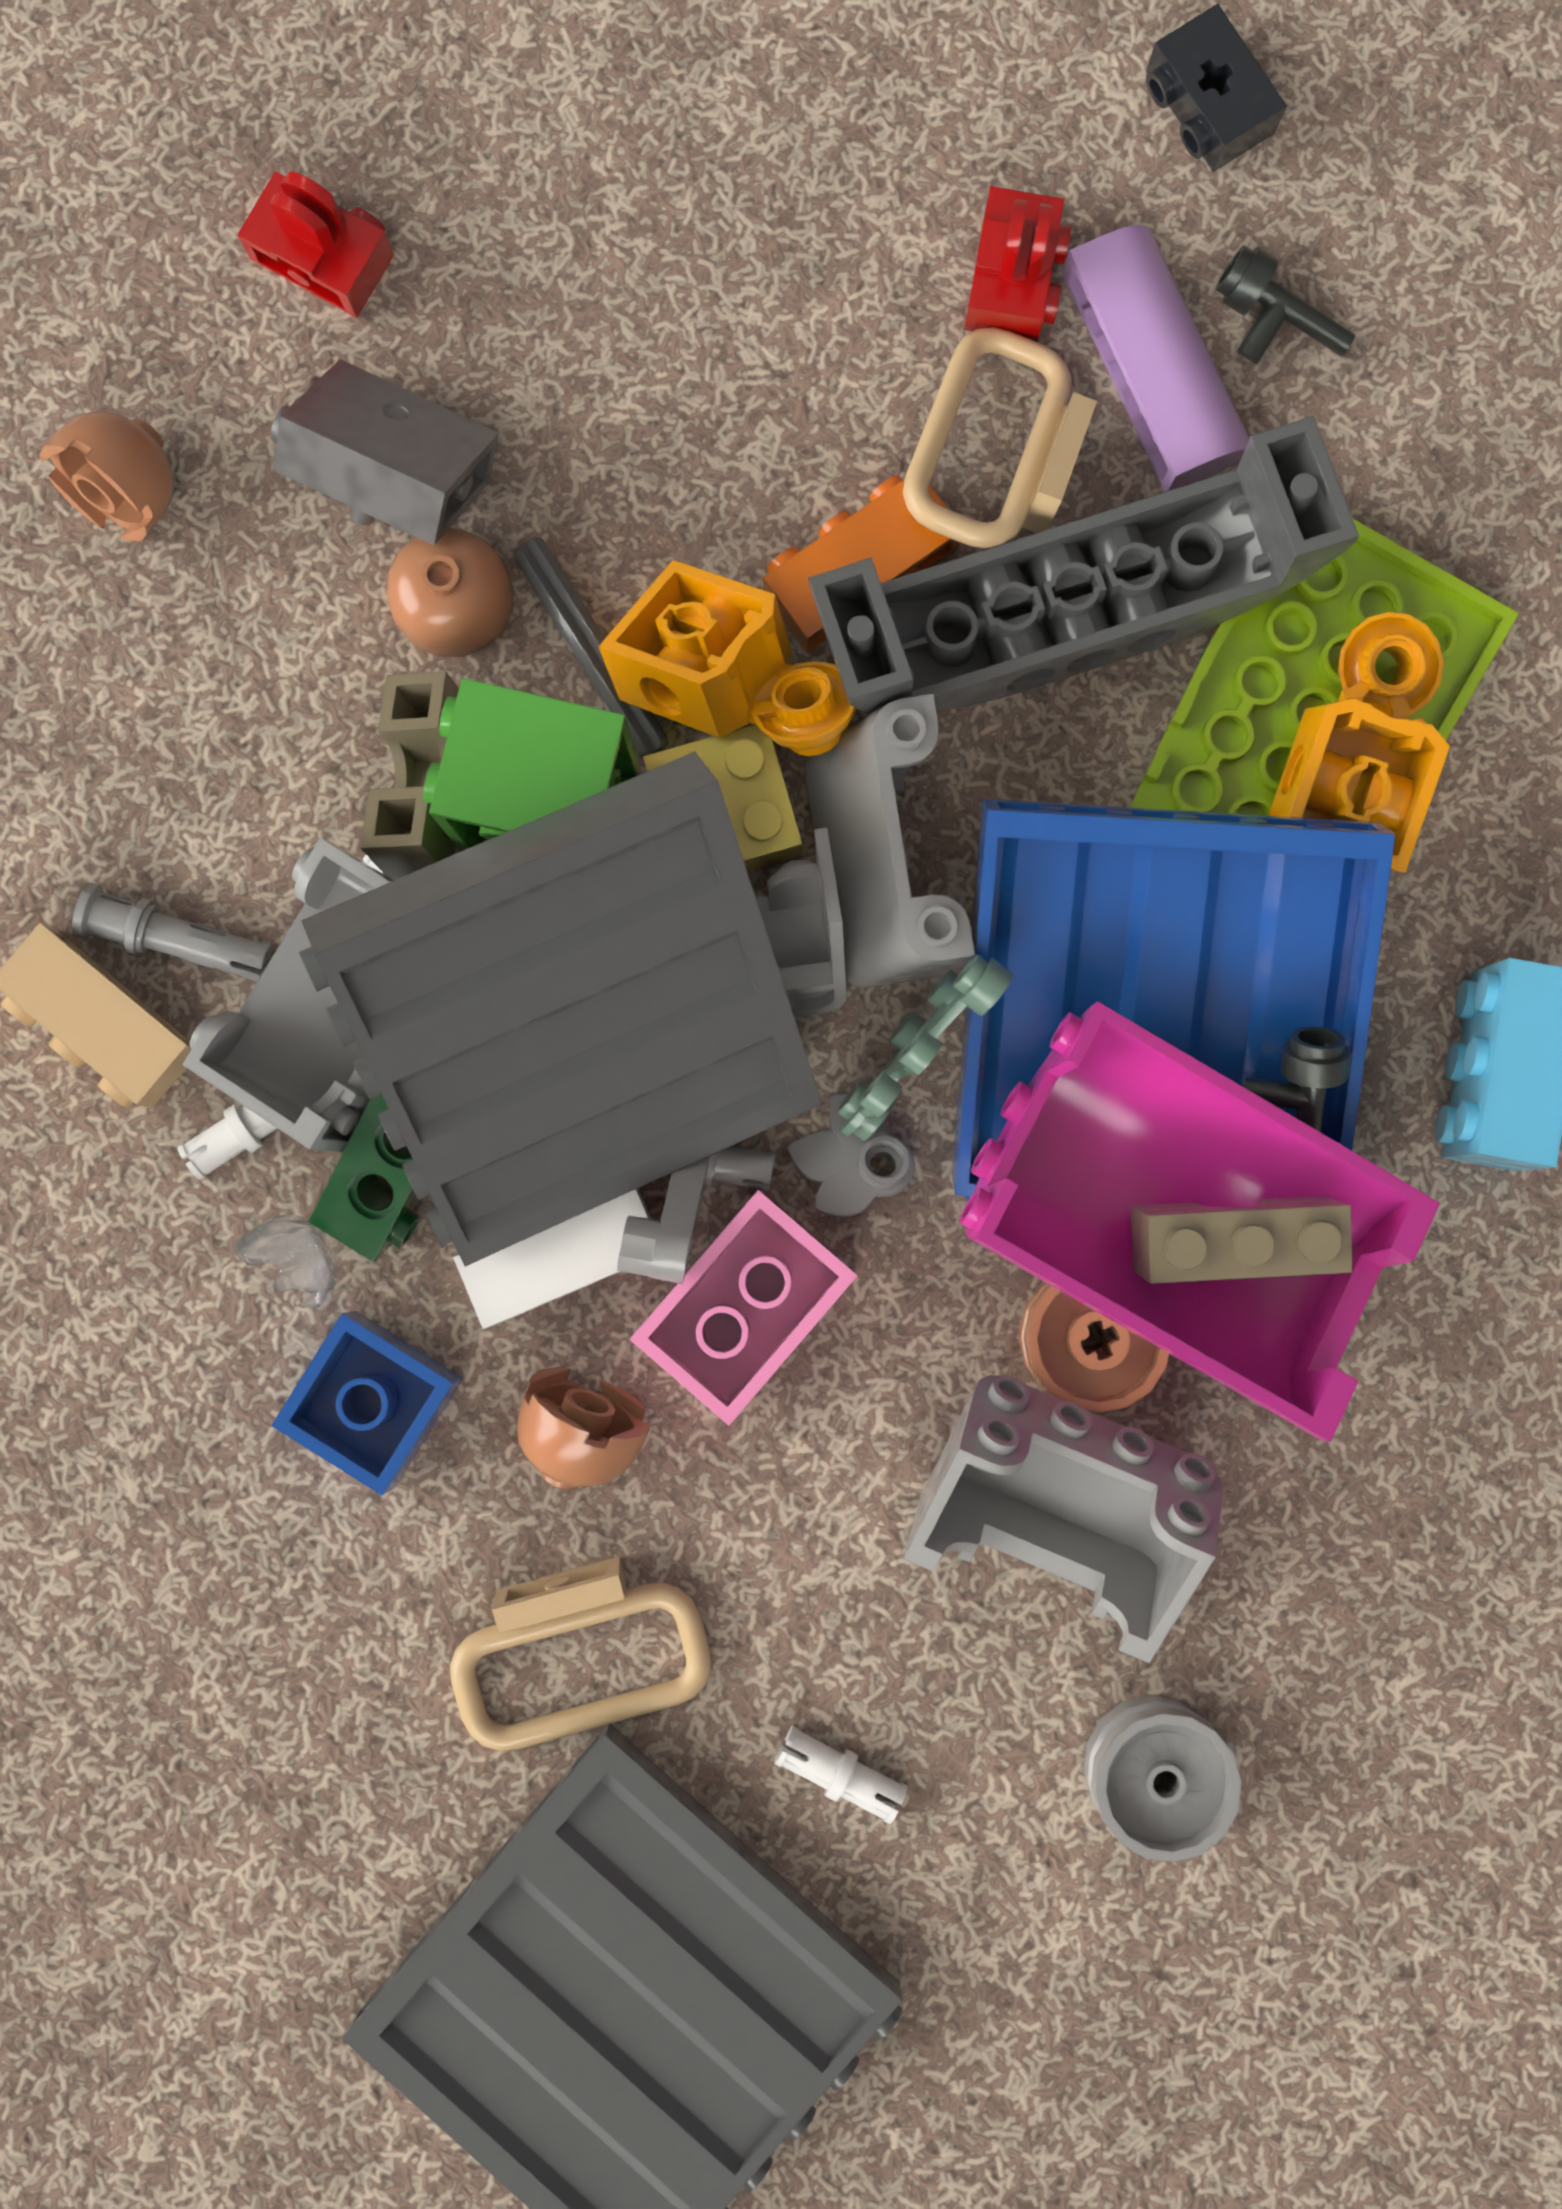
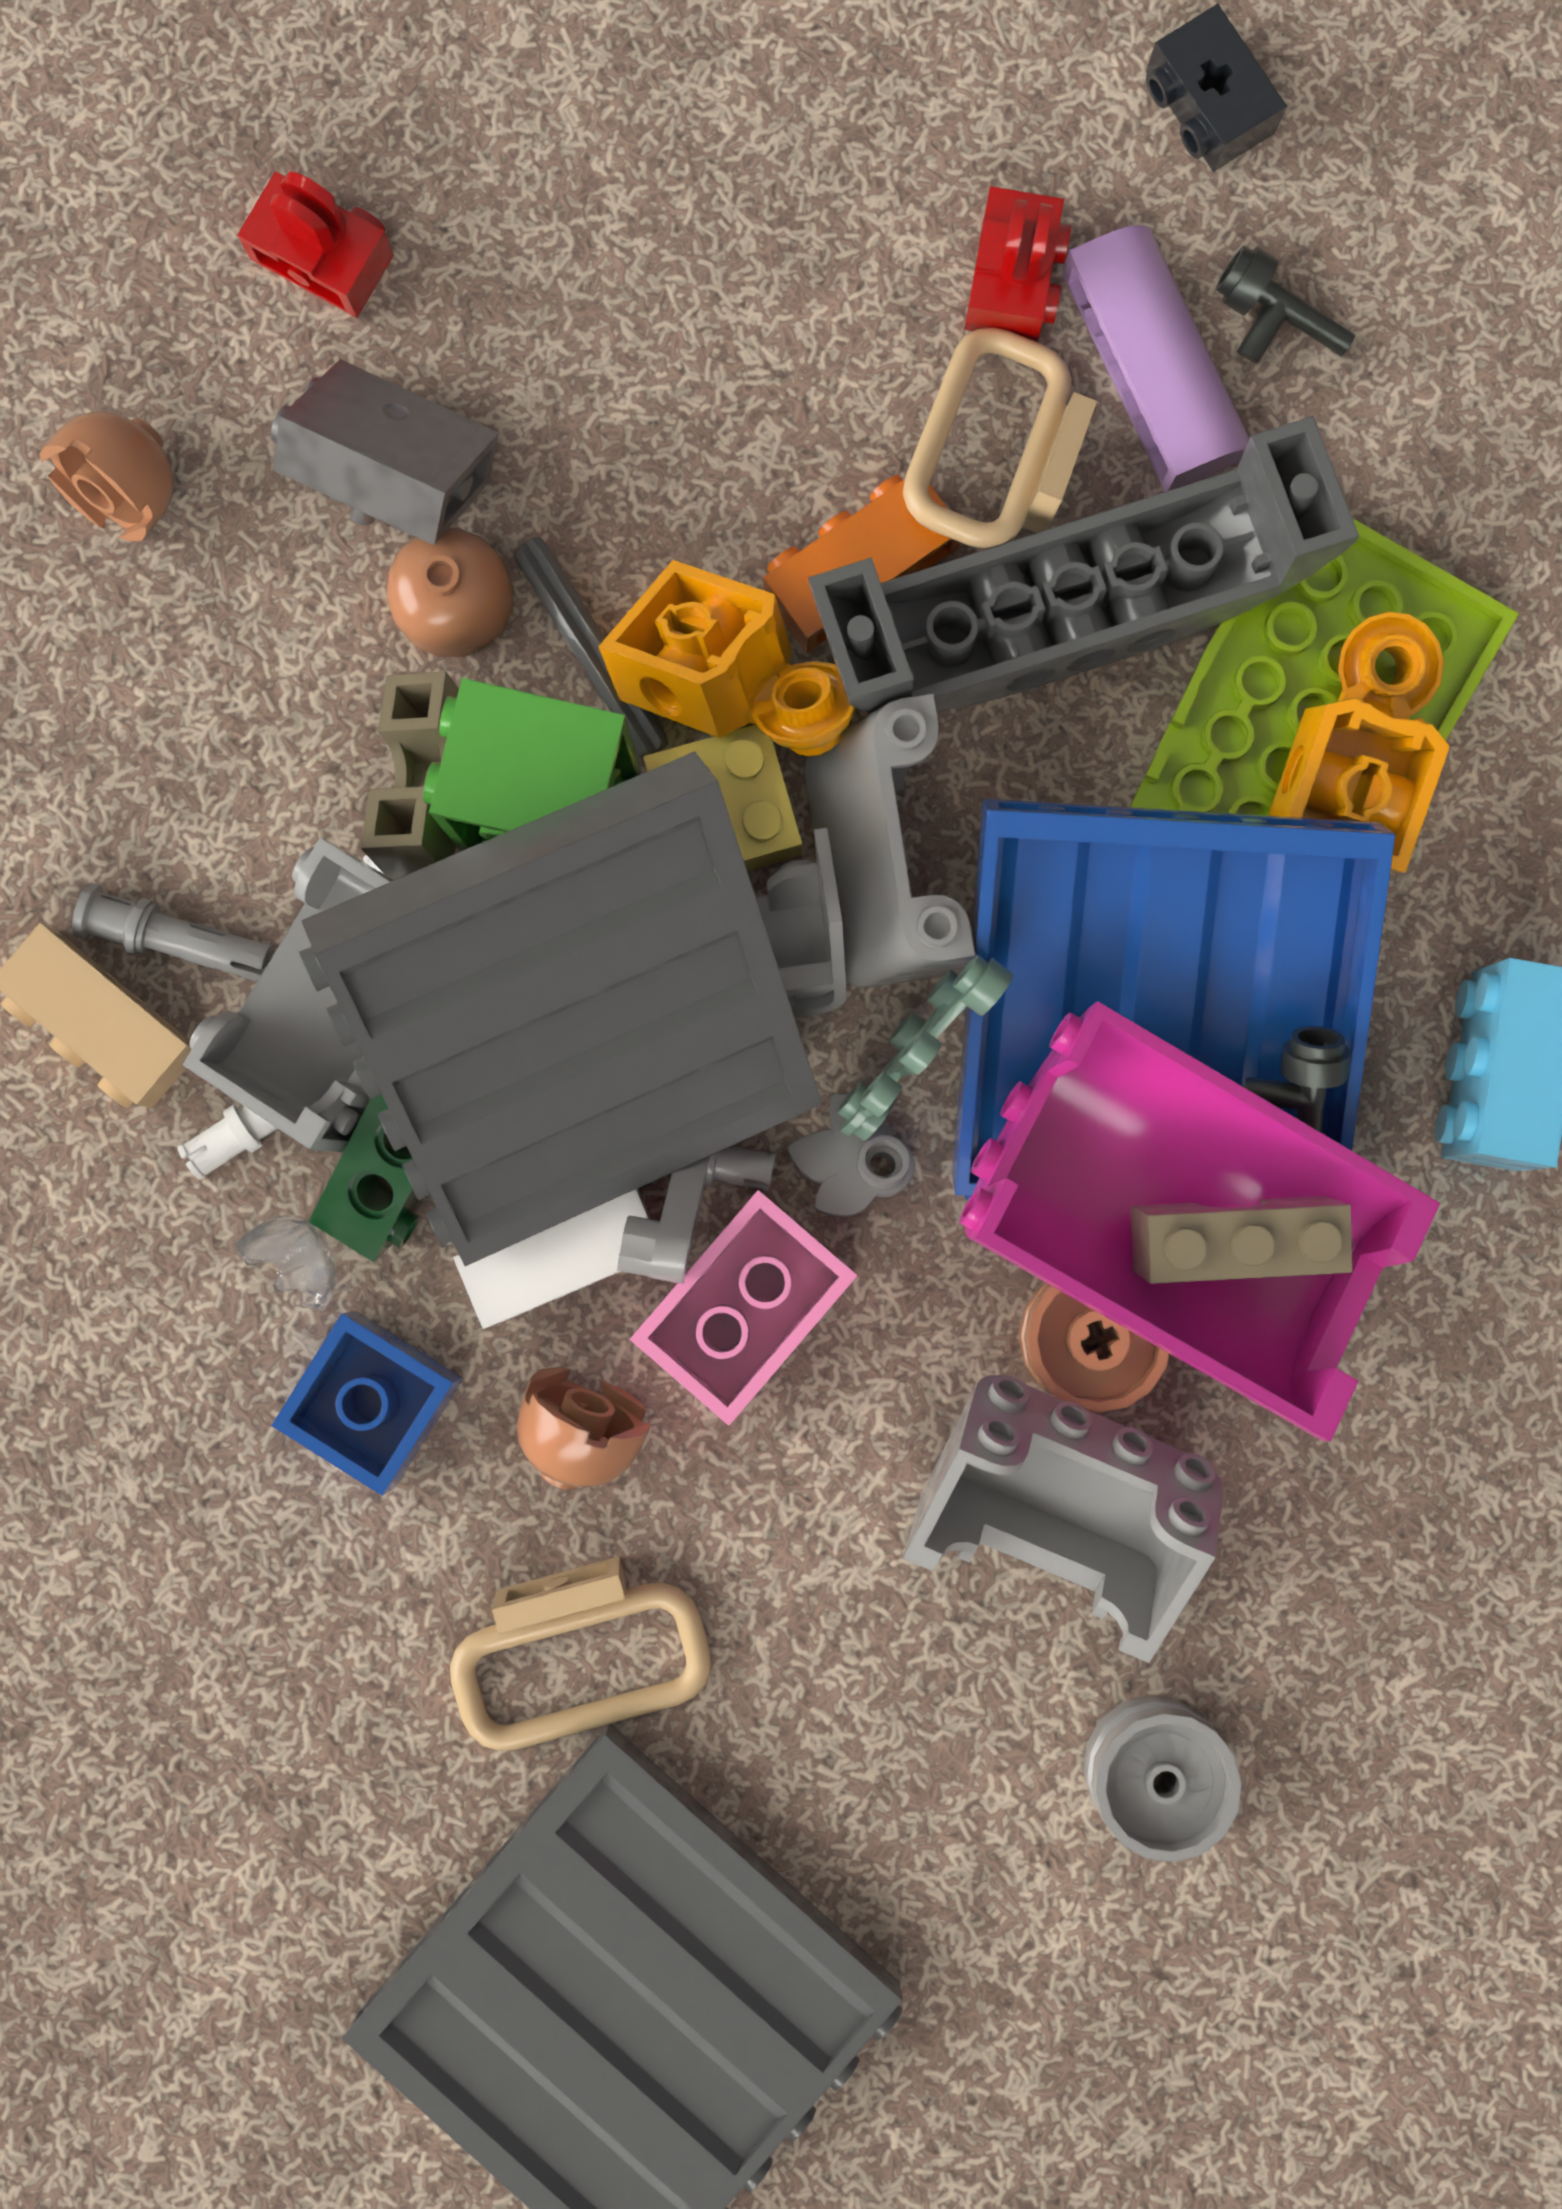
white pin [774,1726,908,1824] -> none

